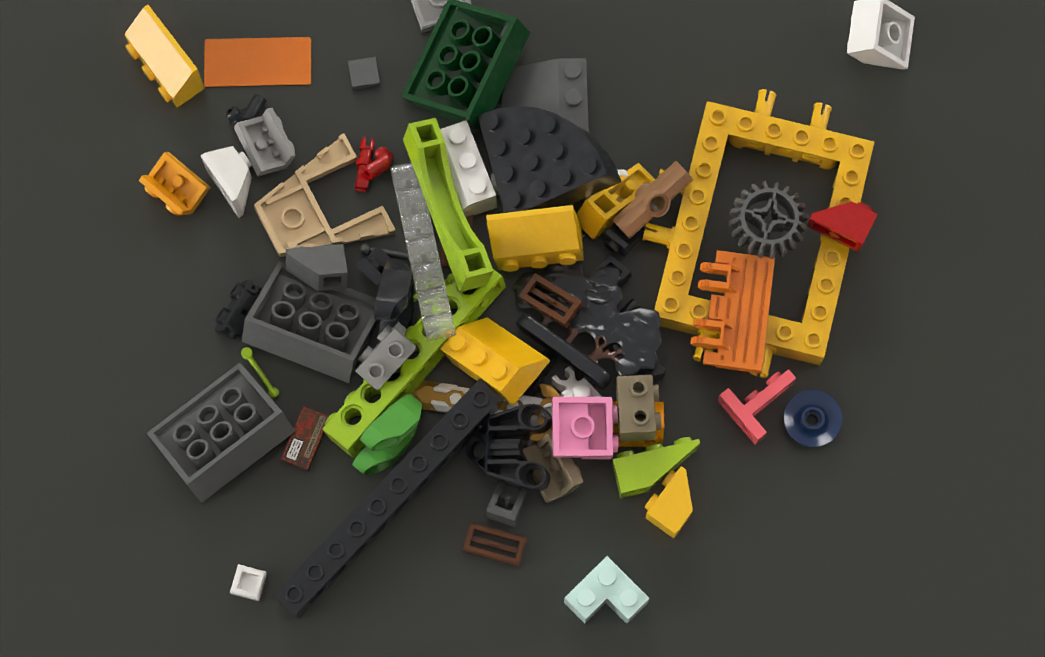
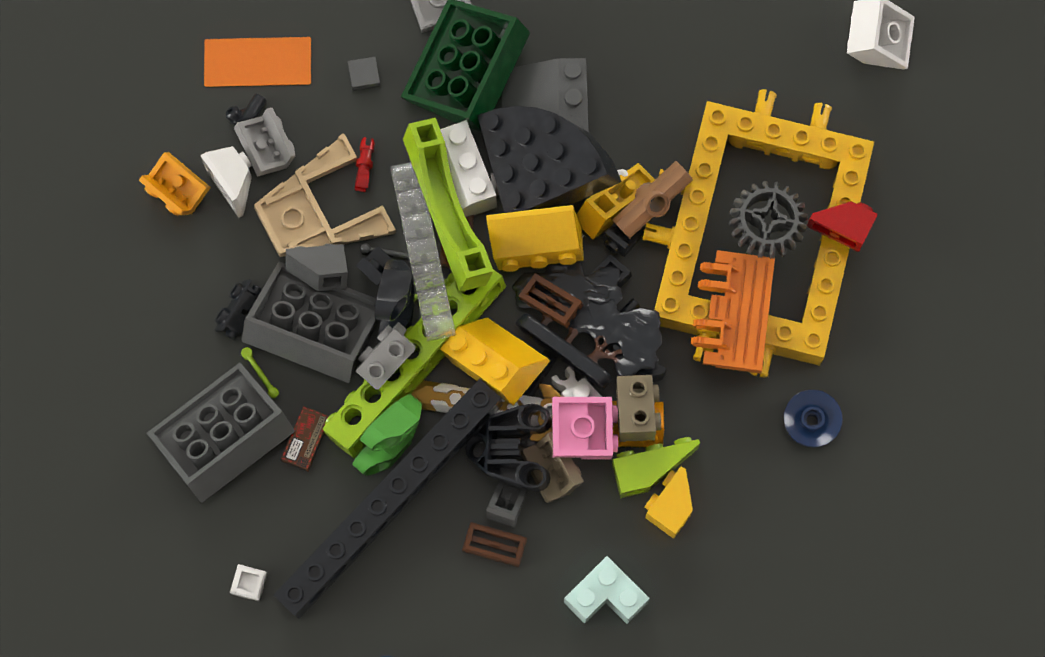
yellow slope [125,5,205,108] -> none
red arm [363,147,394,180] -> none
coral bracket [718,369,796,445] -> none

